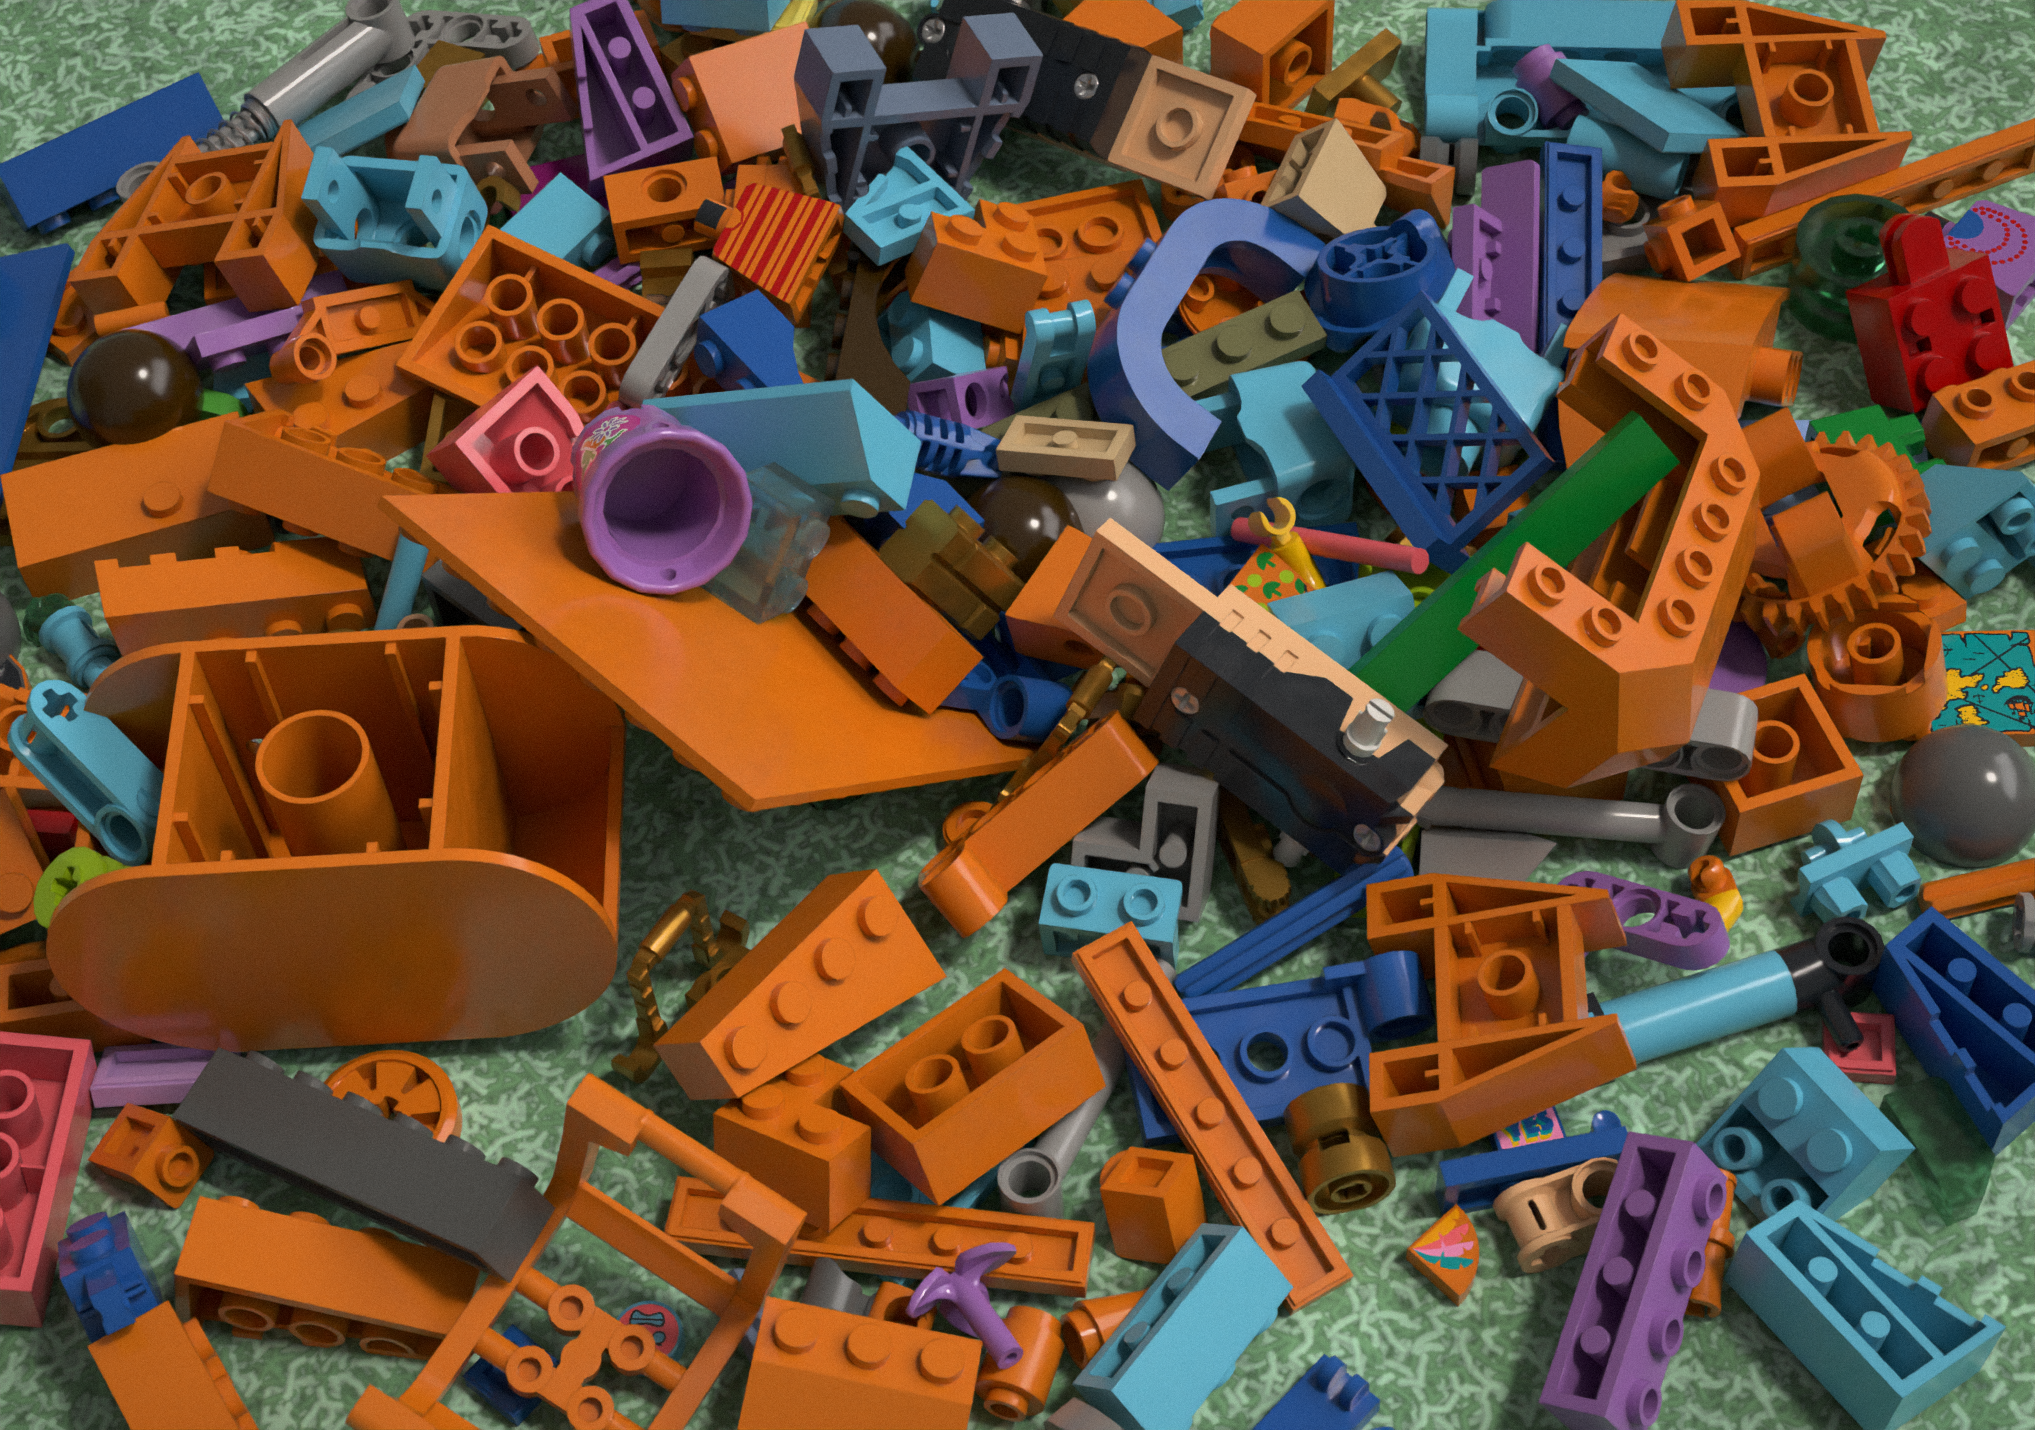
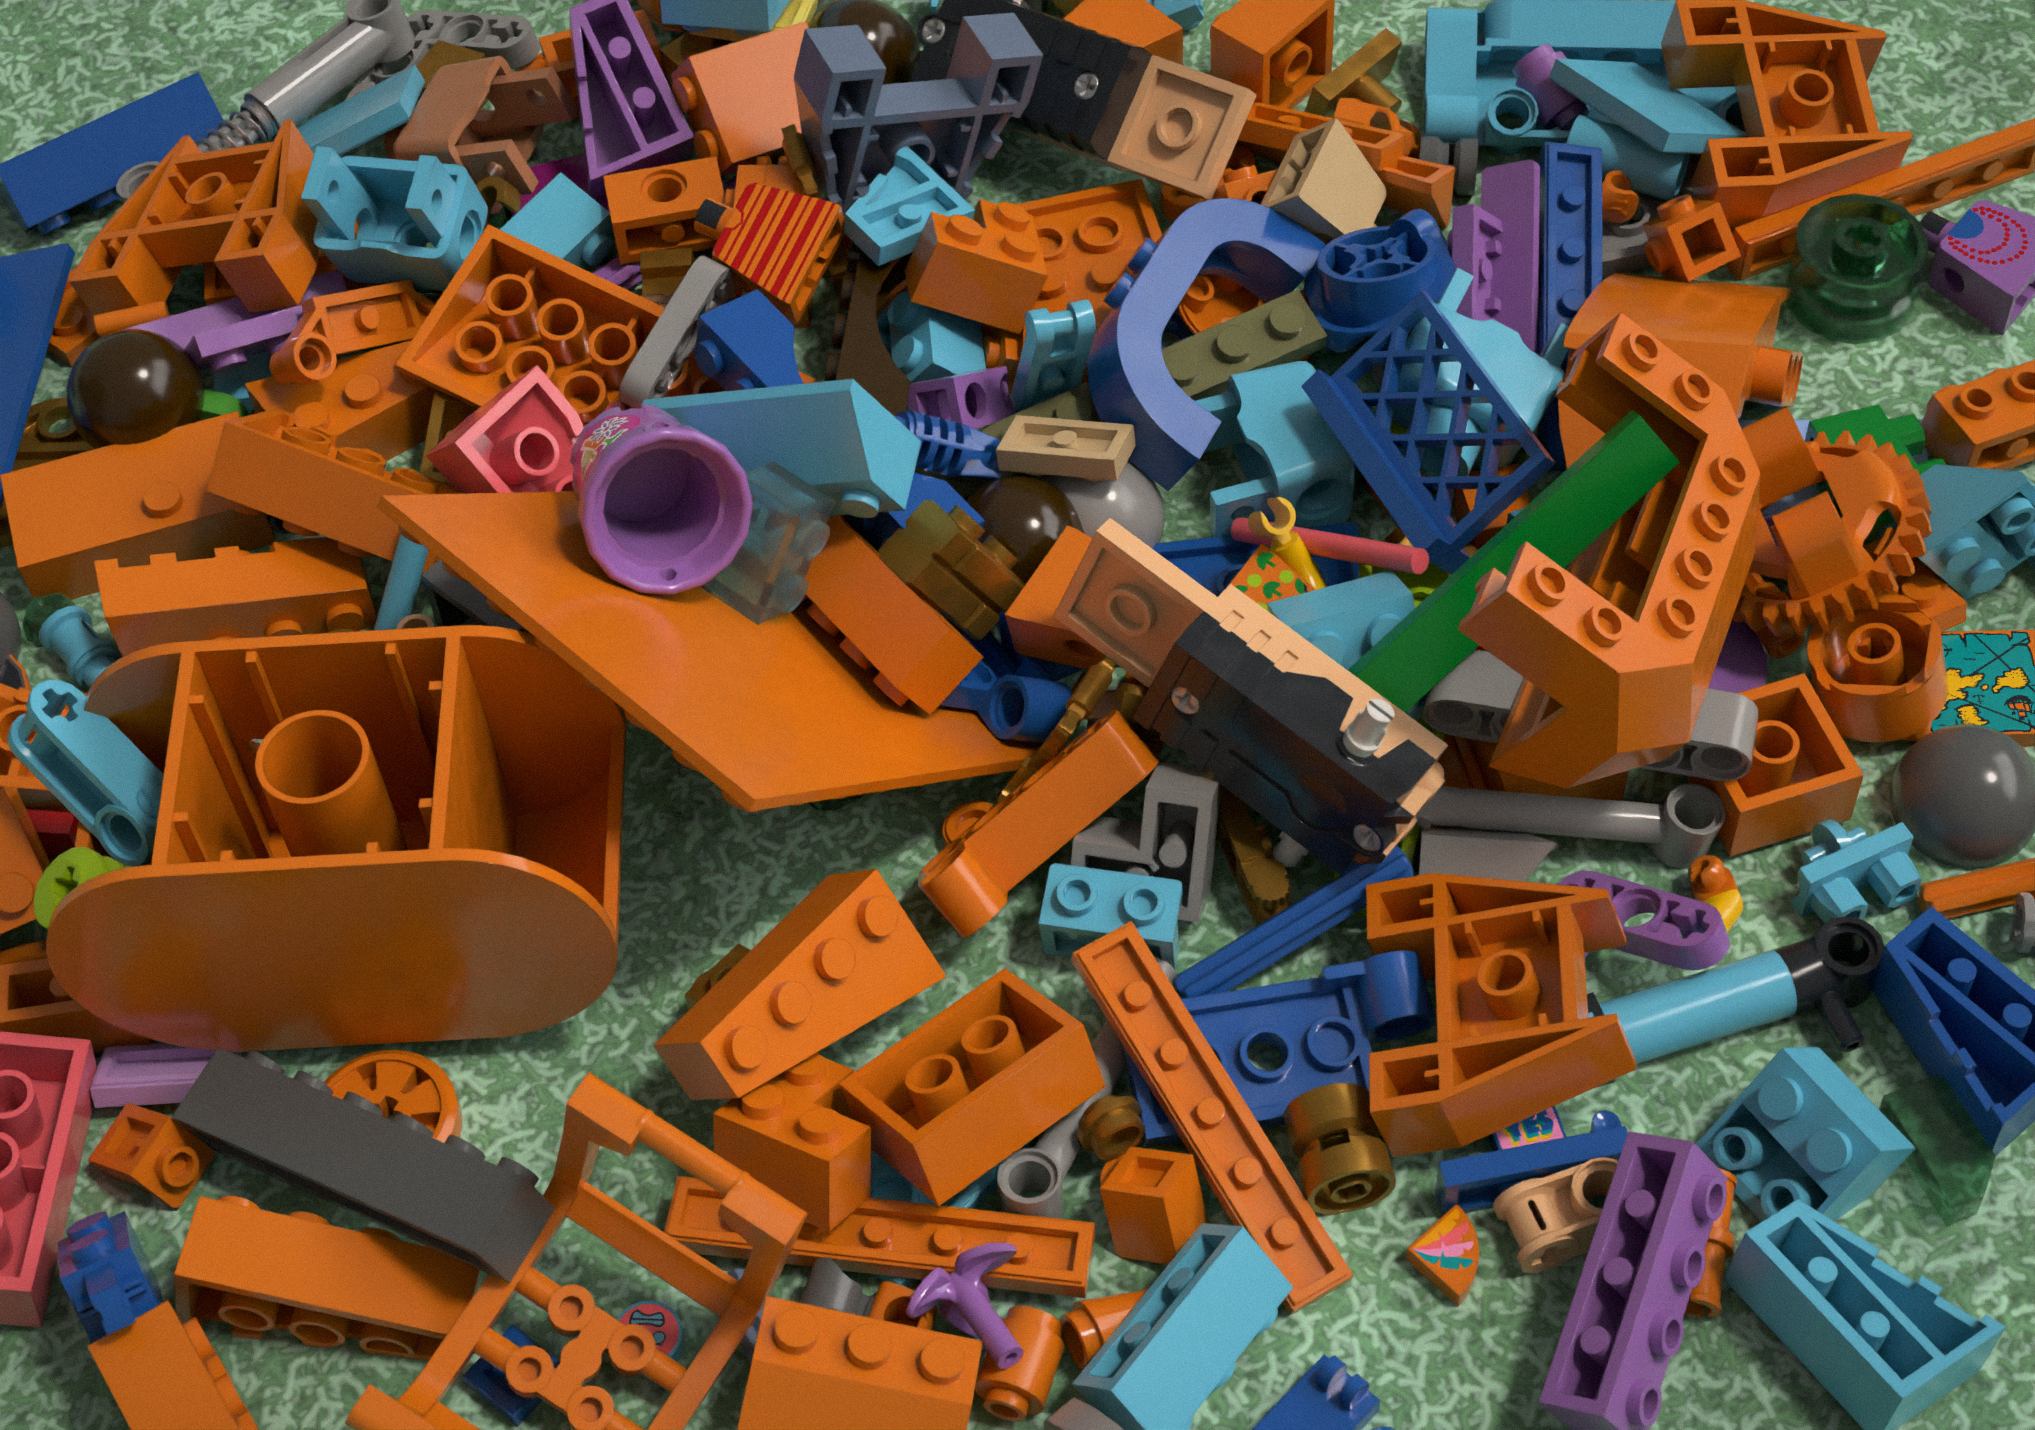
pearl gold piece [611,889,749,1083] -> none
coral tile [1822,1012,1896,1085] -> none
red brick [1845,213,2014,413] -> none
none -> pearl gold plate [1077,1095,1146,1160]

